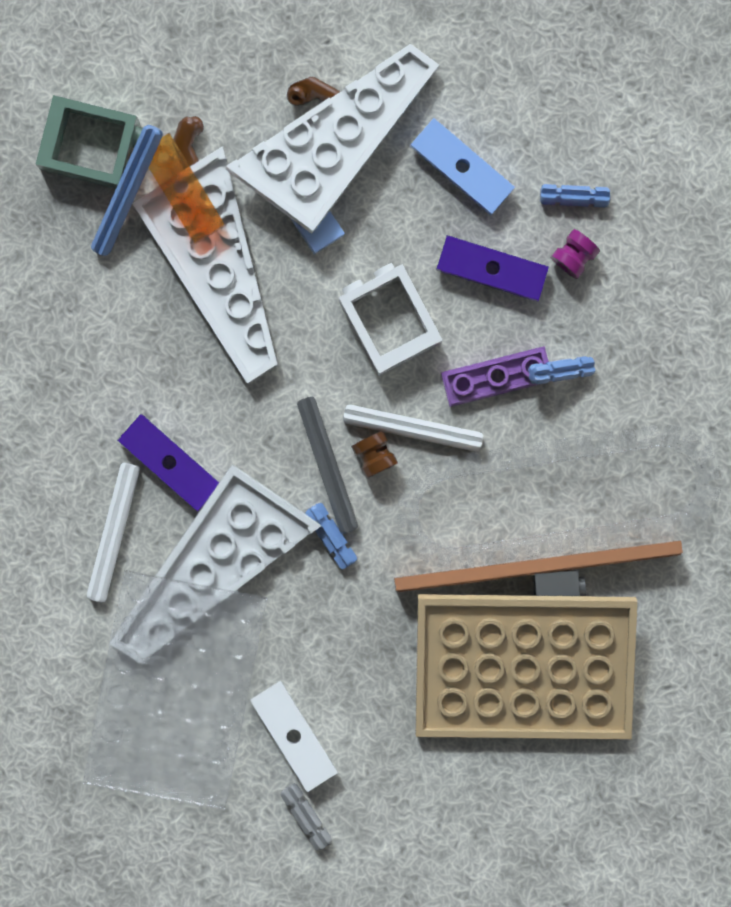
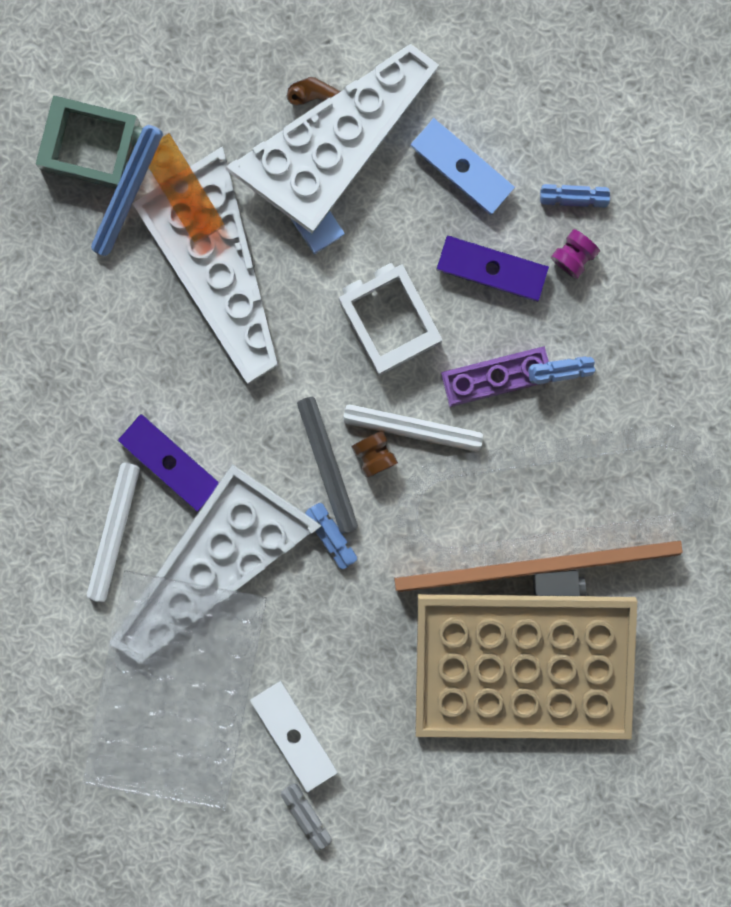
reddish brown arm [172,116,204,170] -> none

